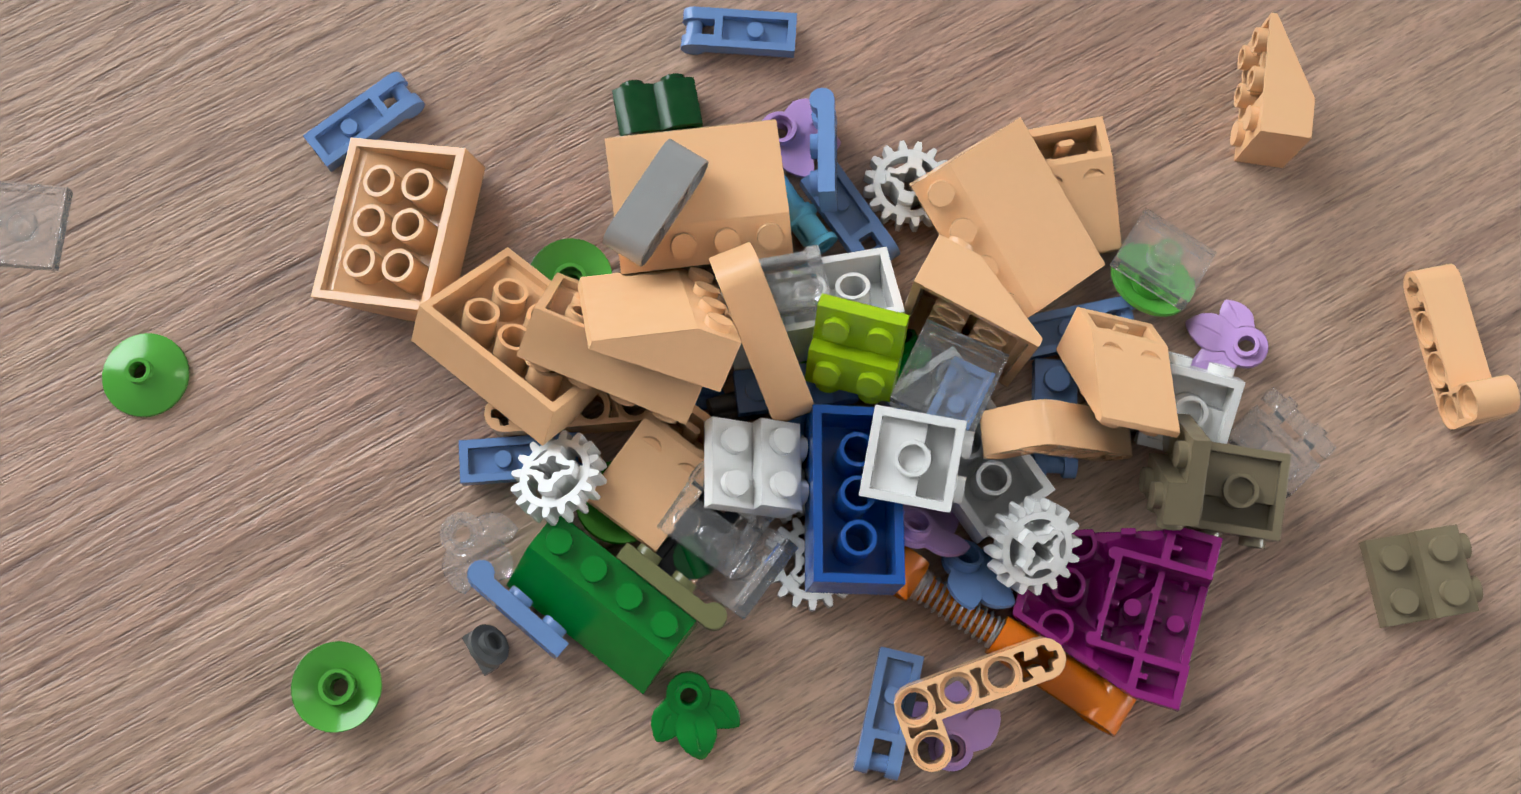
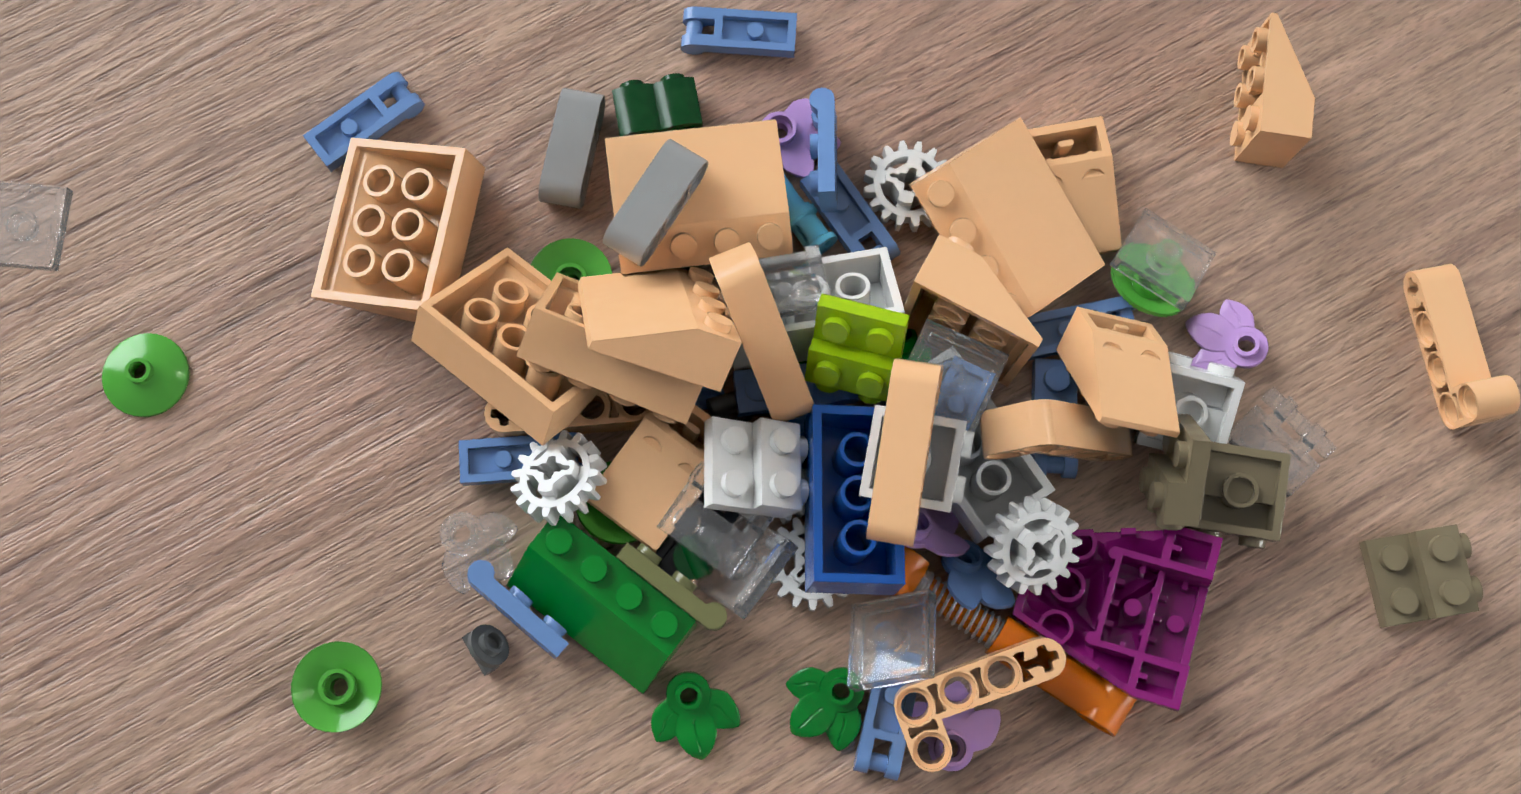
none -> light grey beam [538,88,605,209]
none -> green plate [786,667,865,751]
none -> clear plate [847,588,936,692]
none -> light nougat beam [866,358,943,547]

